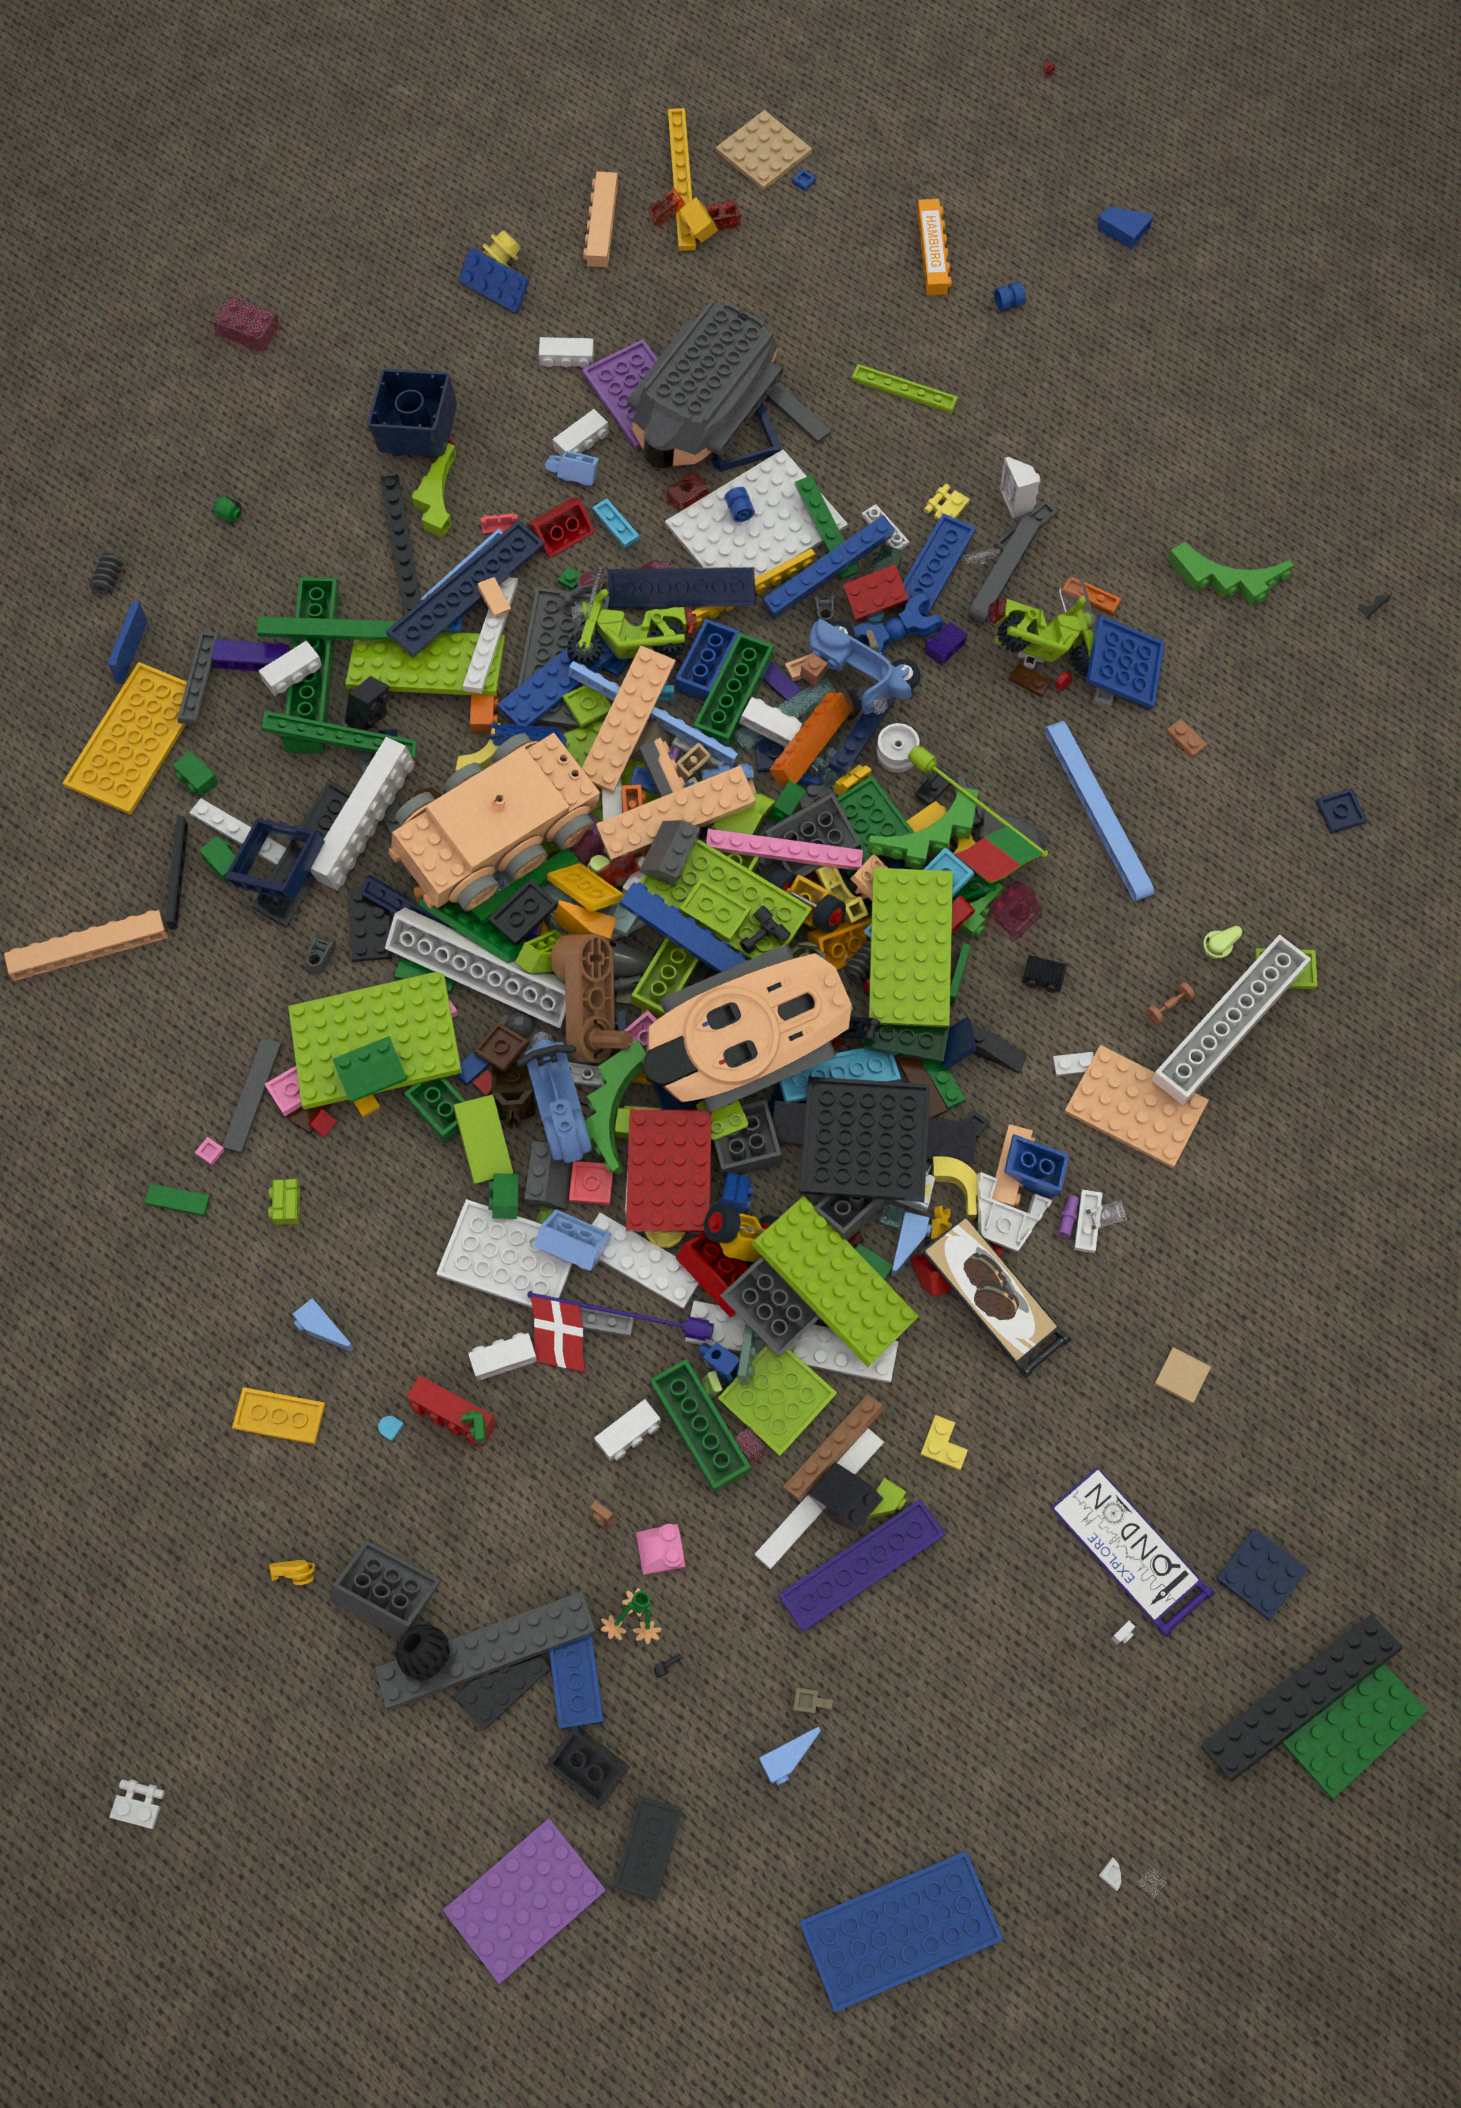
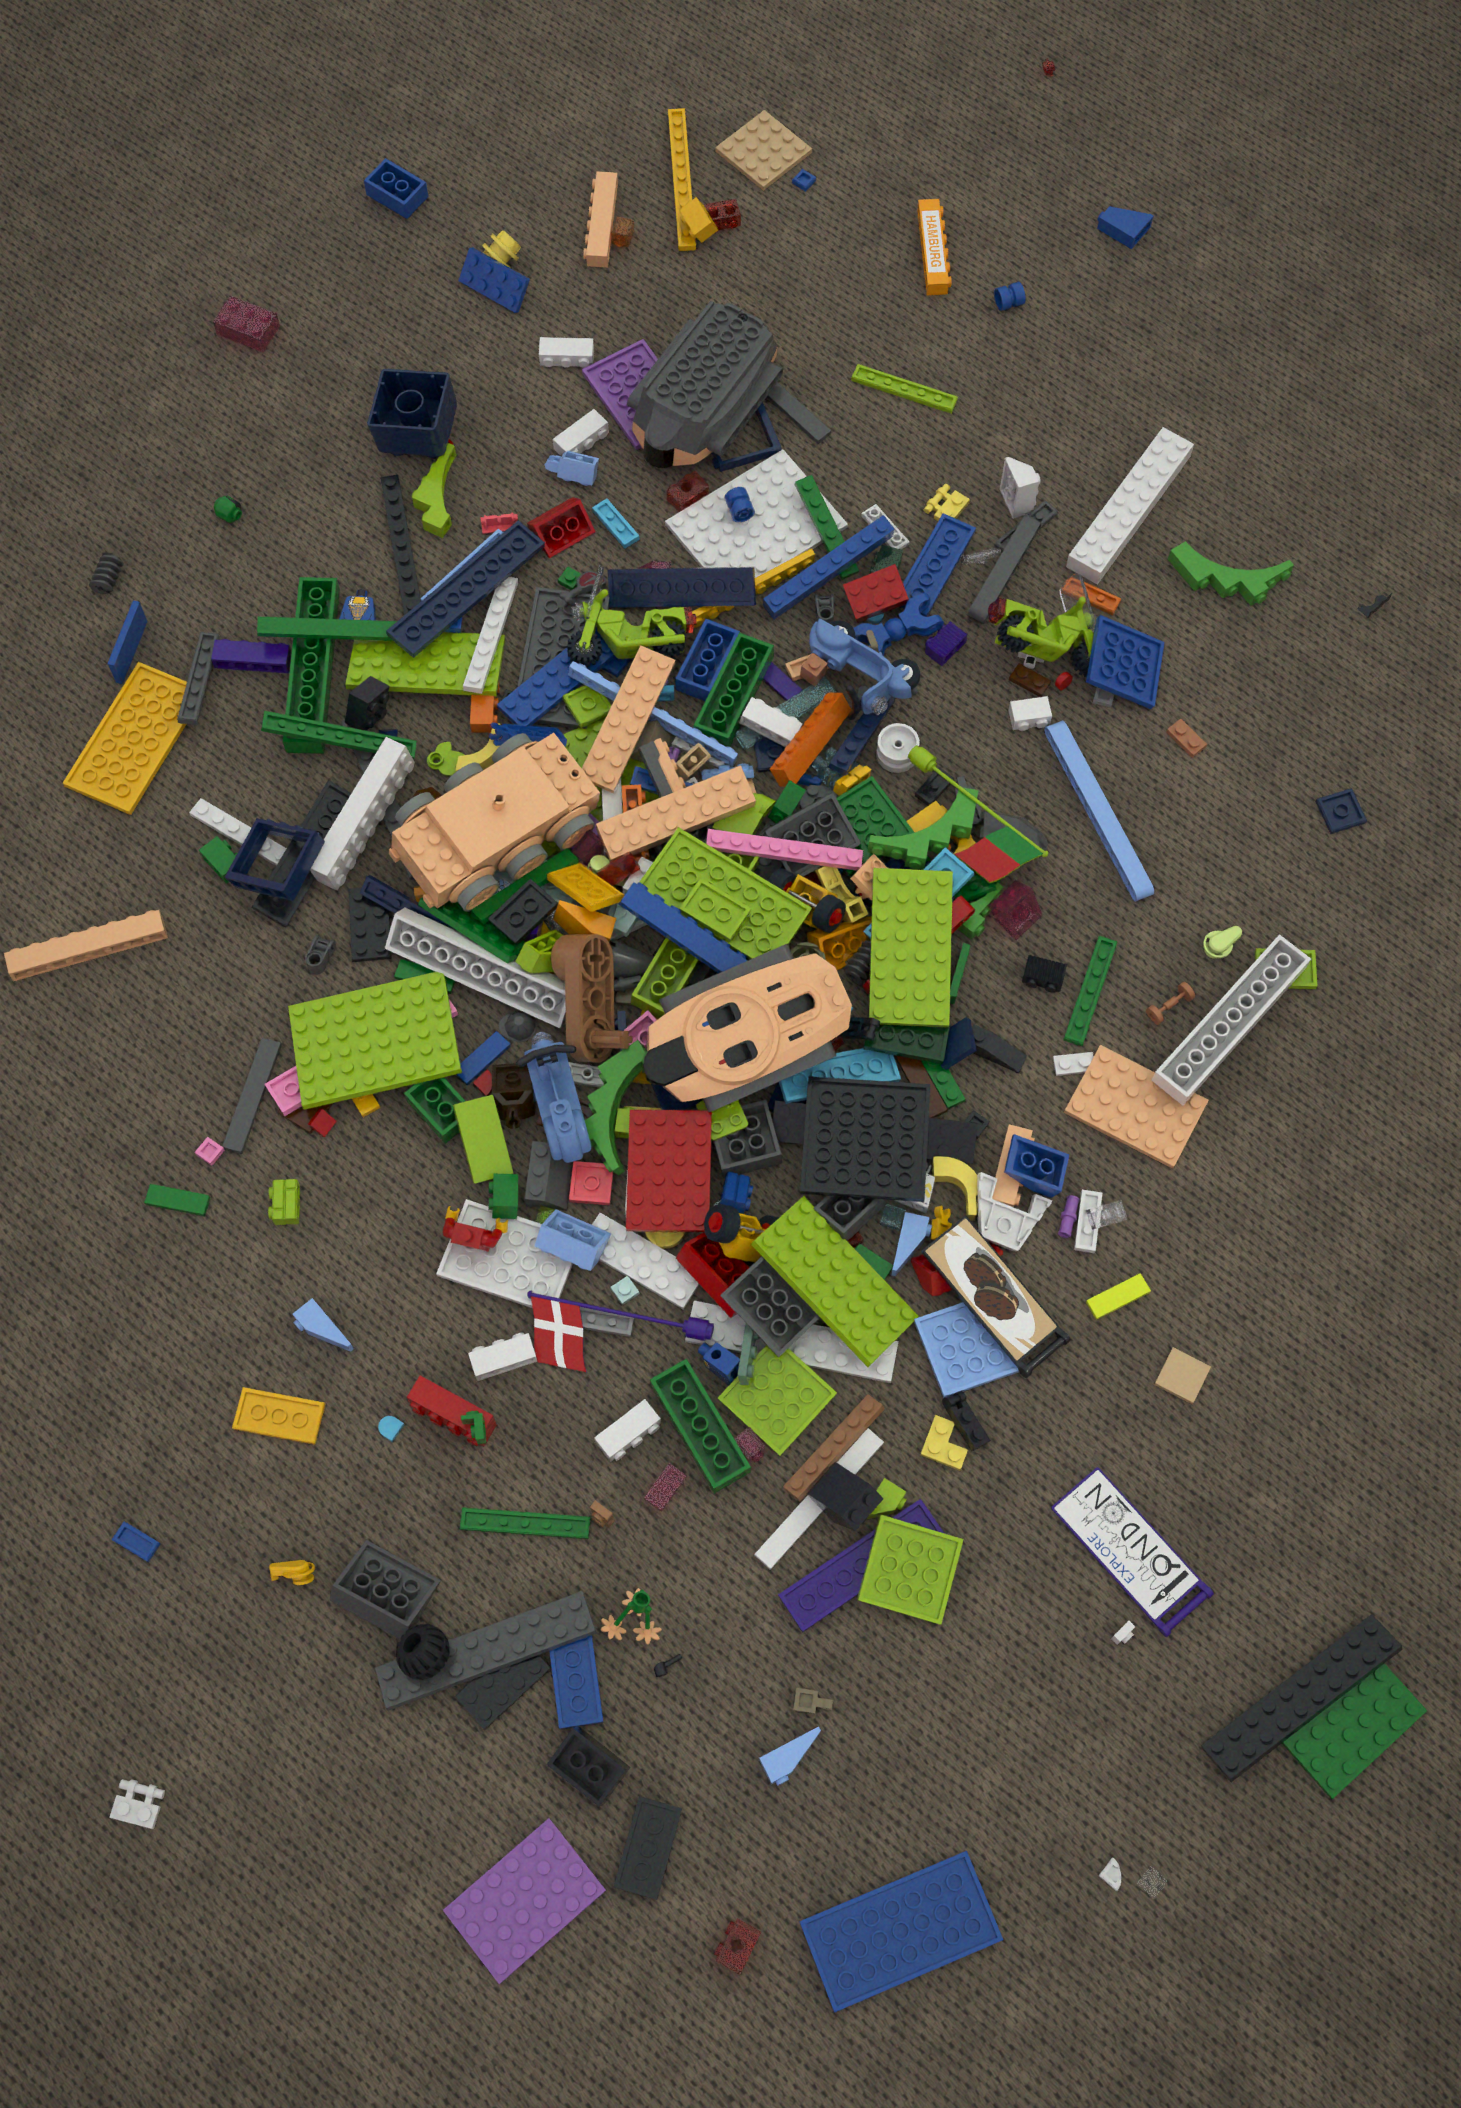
black tile [166,816,188,929] -> none
green brick [173,751,218,797] -> none
white brick [259,641,322,696] -> none
green slope [332,1036,407,1103] -> none
reddish brown tile [473,1022,530,1073] -> none
light nougat tile [477,577,511,618] -> none
bright pink slope [636,1524,686,1575] -> none
dark grey slope [639,820,700,887] -> none
clear red piece [647,188,686,227] -> none
yellowish green tile [701,1371,722,1399] -> none
black bar [739,905,791,955] -> none
dark blue plate [1216,1528,1308,1621] -> none
none -> blue tile [112,1521,160,1562]
none -> torso [339,589,376,621]
none -> blue brick [364,158,428,219]
none -> lime plate [427,742,464,776]
none -> red torso [443,1206,508,1252]
none -> green tile [460,1507,591,1539]
none -> light aqua plate [610,1276,640,1305]
none -> clear orange brick [611,216,634,247]
none -> clear pink plate [644,1463,687,1512]
none -> clear red brick [714,1918,761,1975]
none -> lime plate [857,1515,964,1625]
none -> light blue plate [914,1302,1019,1398]
none -> black plate [942,1391,991,1452]
none -> white brick [1008,696,1052,731]
none -> green tile [1064,936,1117,1046]
none -> white brick [1066,427,1194,585]
none -> neon yellow tile [1086,1273,1151,1320]

